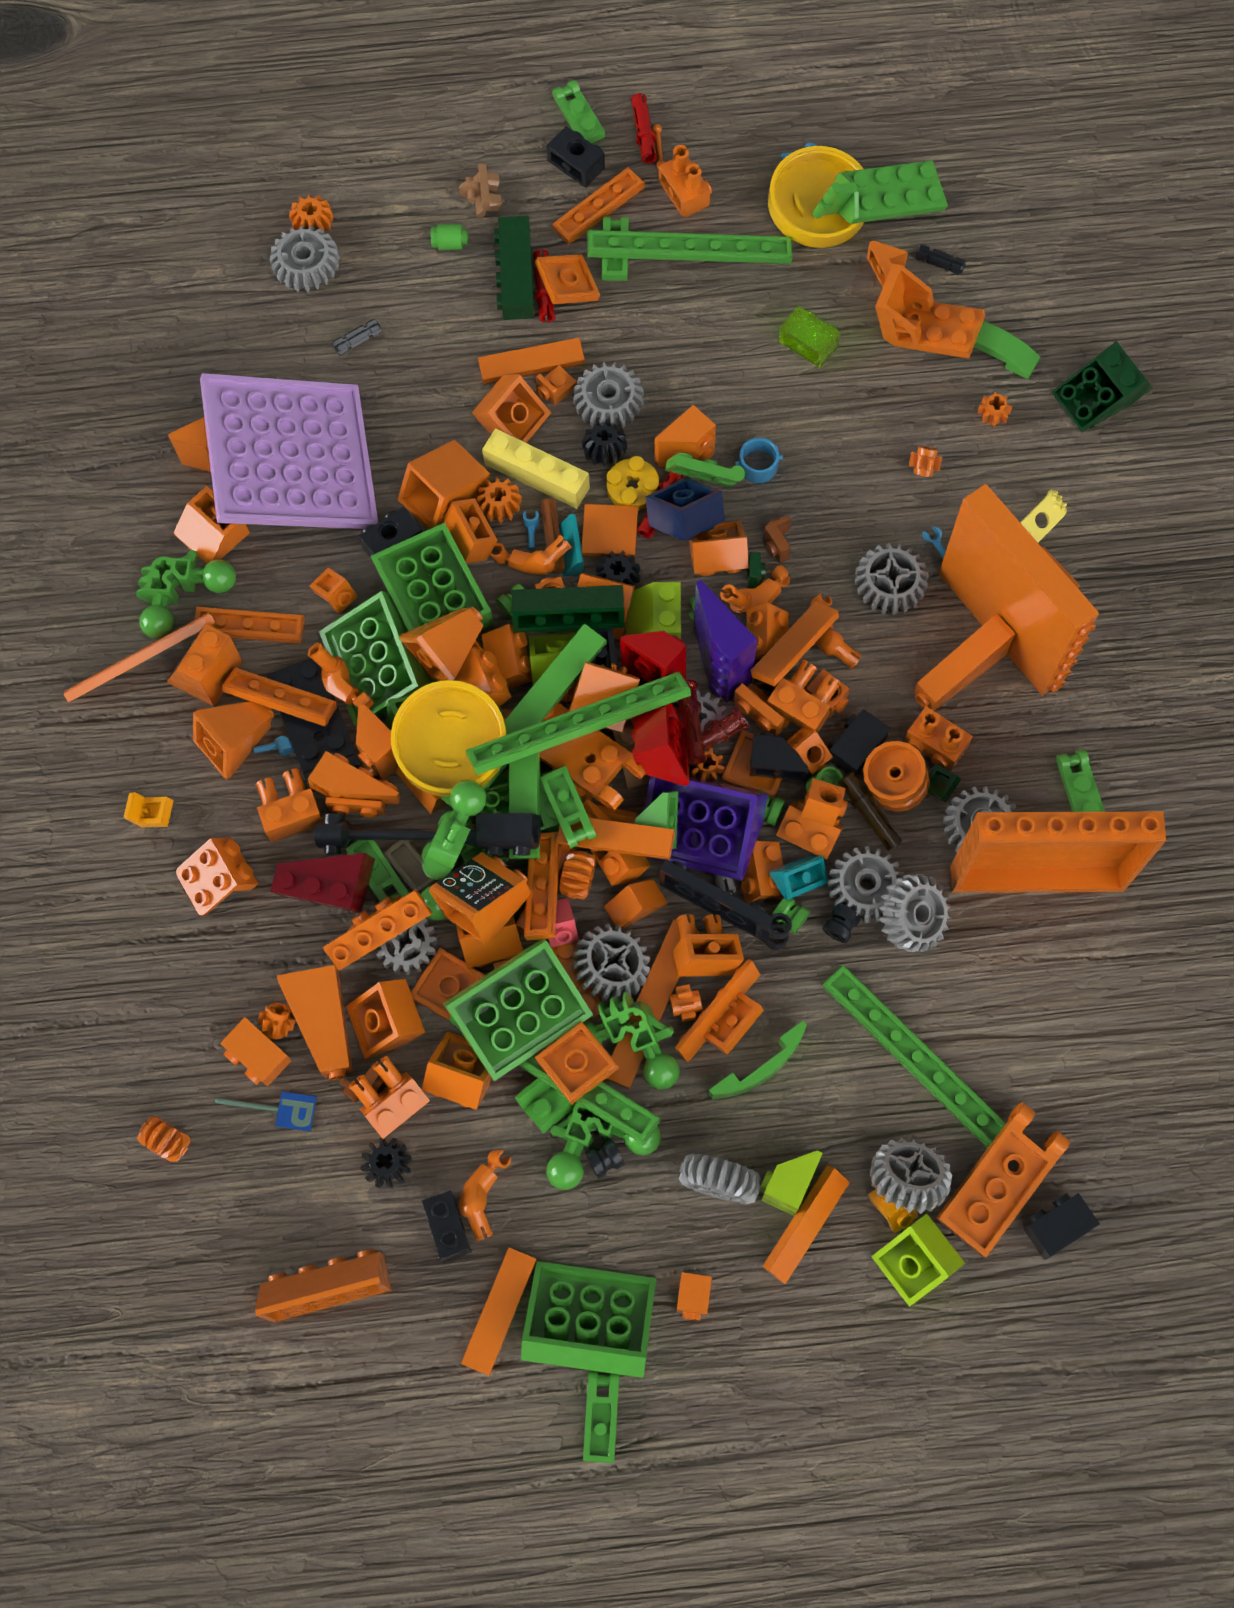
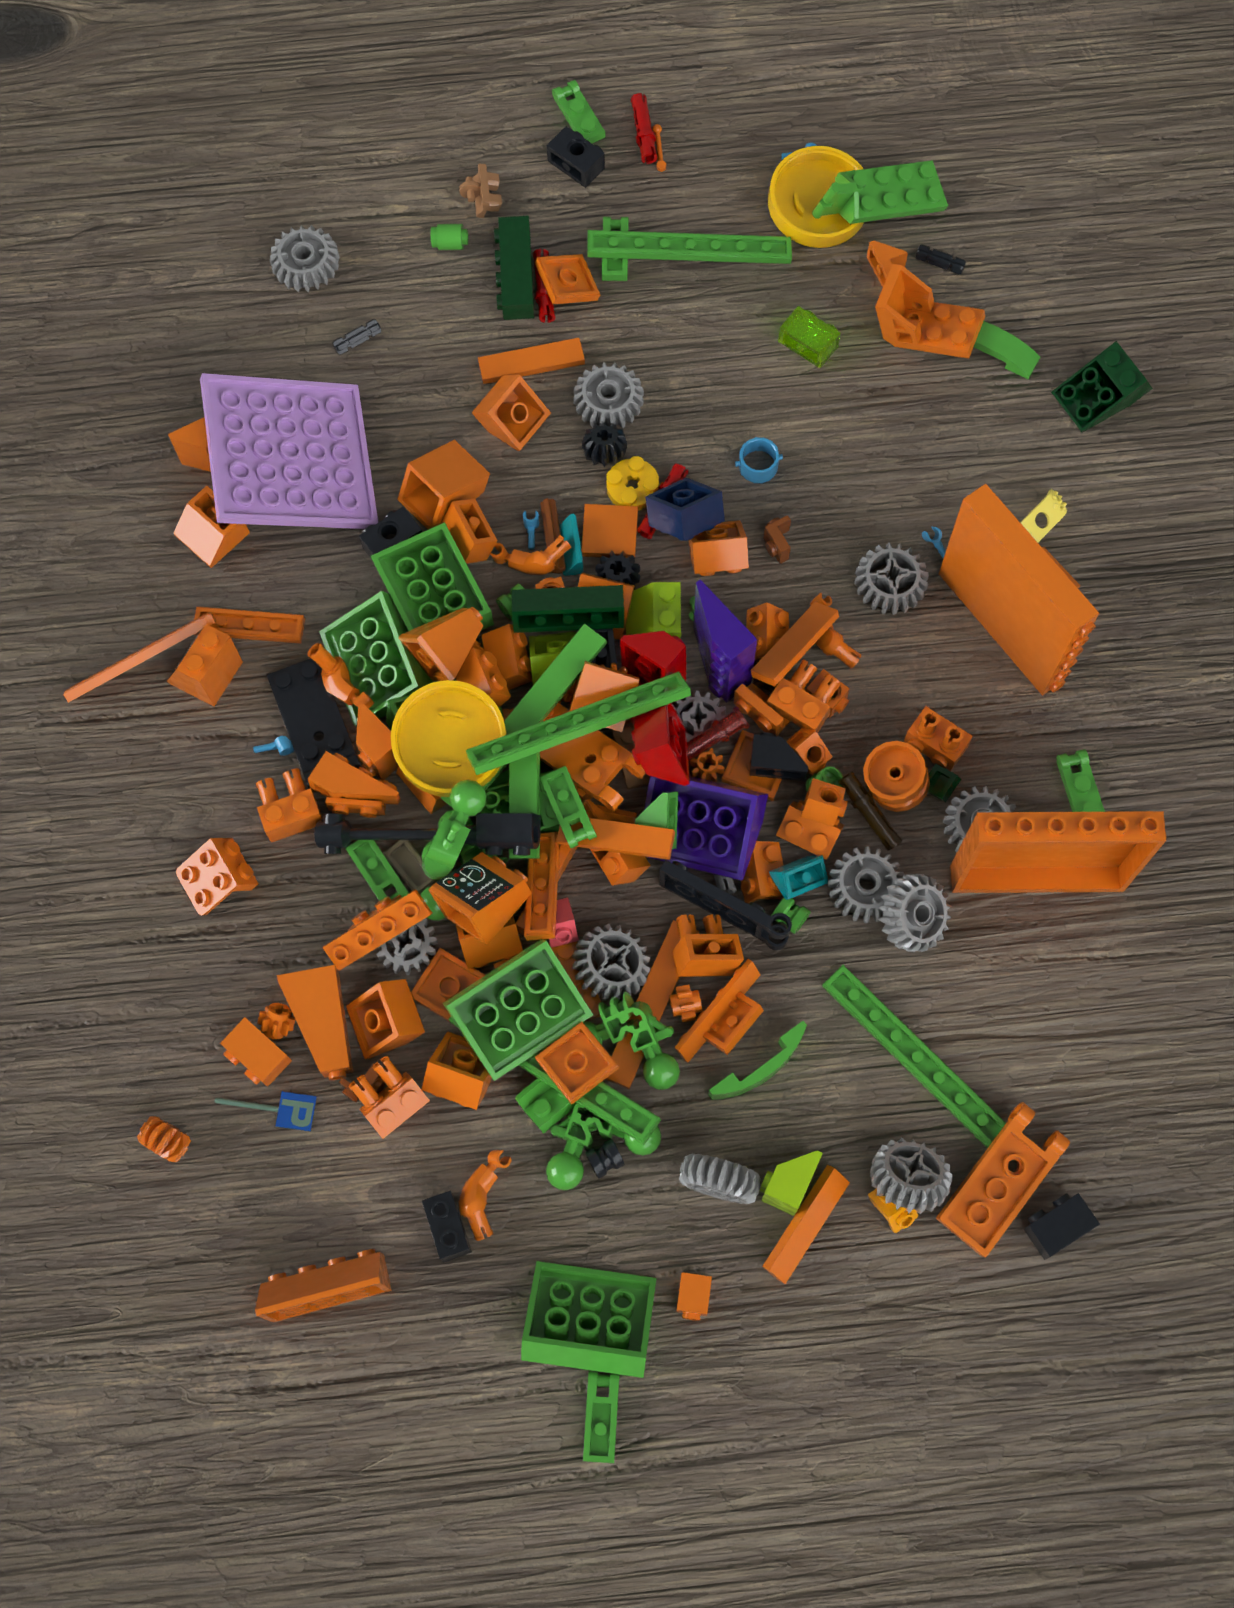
light orange bracket [124,792,174,828] -> none
bright green piece [136,550,236,639] -> none
orange slope [193,701,274,780] -> none
orange tile [222,667,337,726] -> none
dark red wedge [270,853,375,913] -> none
orange gear [289,193,333,233] -> none
orange bracket [309,568,358,614] -> none
black gear [361,1138,412,1189] -> none
orange tile [461,1247,537,1376] -> none
orange gear [476,476,522,524] -> none
light yellow brick [482,428,590,509] -> none
orange bracket [535,365,577,406] -> none
orange tile [552,167,645,245] -> none
orange gear [559,850,596,900] -> none
orange slope [604,879,668,929] -> none
orange slope [655,405,716,467] -> none
orange brick [659,145,712,218] -> none
bright green plate [665,453,745,487] -> none
clear red pin [676,679,707,764] -> none
orange arm [720,565,790,614] -> none
dark green plate [747,552,766,589] -> none
bright green wheel [758,790,785,826] -> none
black wheel [822,903,861,943] -> none
black brick [827,709,890,776] -> none
lime slope [871,1214,965,1307] -> none
orange gear [909,446,942,477] -> none
orange slope [914,614,1016,711] -> none
orange gear [977,392,1012,427] -> none

